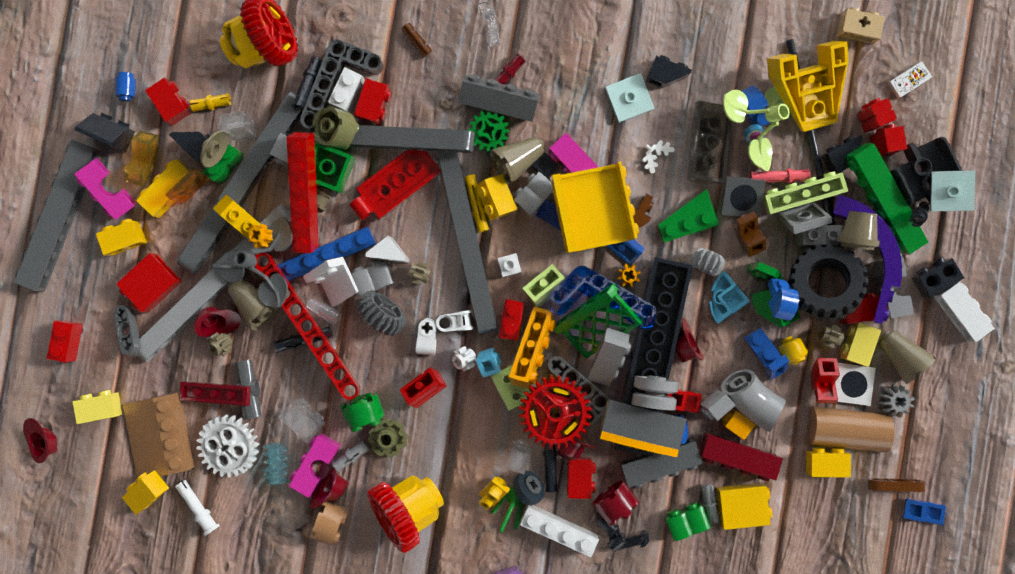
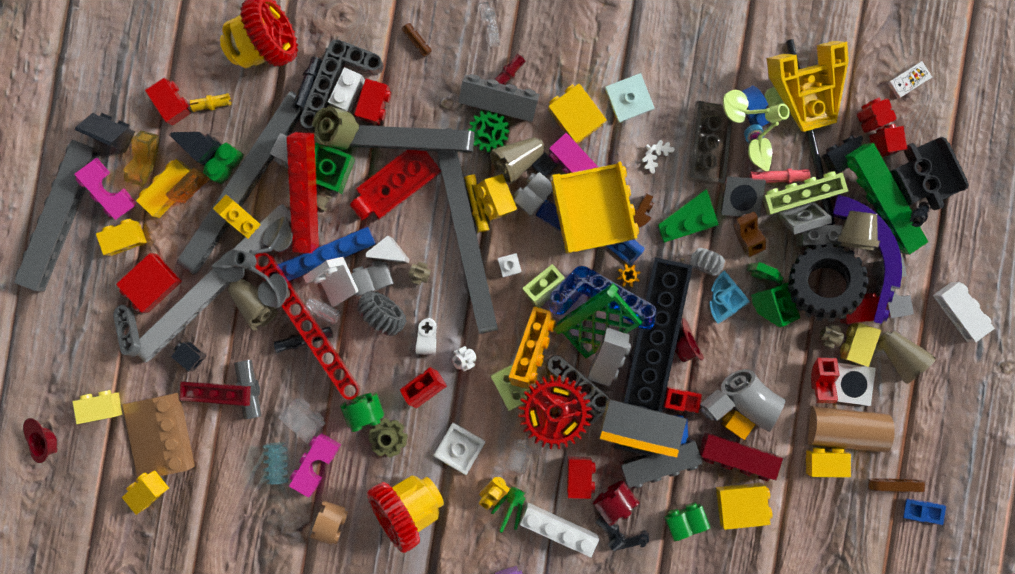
red brick [46,320,83,362] -> none
blue brick [115,72,136,102] -> none
white pin [175,480,220,536] -> none
dark red piece [194,307,241,337] -> none
white gear [196,414,259,478] -> none
dark tan dish [201,131,228,168] -> none
dark tan gear [208,332,232,357] -> none
clear brick [218,111,256,141] -> none
light orange gear [248,224,273,248] -> none
dark red piece [310,468,349,509] -> none
light grey pin [332,439,370,472] -> none
white piece [436,310,474,332] -> none
medium azure brick [476,347,502,378] -> none
red brick [499,299,524,341] -> none
black wheel [513,470,545,506] -> none
black pin [542,443,558,493] -> none
dark red piece [556,440,596,461] -> none
light grey wheel [631,376,679,410] -> none
black slope [645,55,692,88] -> none
light grey axle [702,484,720,524] -> none
blue bracket [744,328,789,381] -> none
blue brick [767,278,799,320] -> none
yellow head [778,336,808,366] -> none
tan brick [836,8,885,44] -> none
light grey gear [879,384,915,417] -> none
black brick [912,257,964,298] -> none
light aqua plate [930,170,975,211] -> none
none -> black brick [171,341,207,372]
none -> white tile [433,423,486,475]
none -> yellow brick [548,83,607,144]

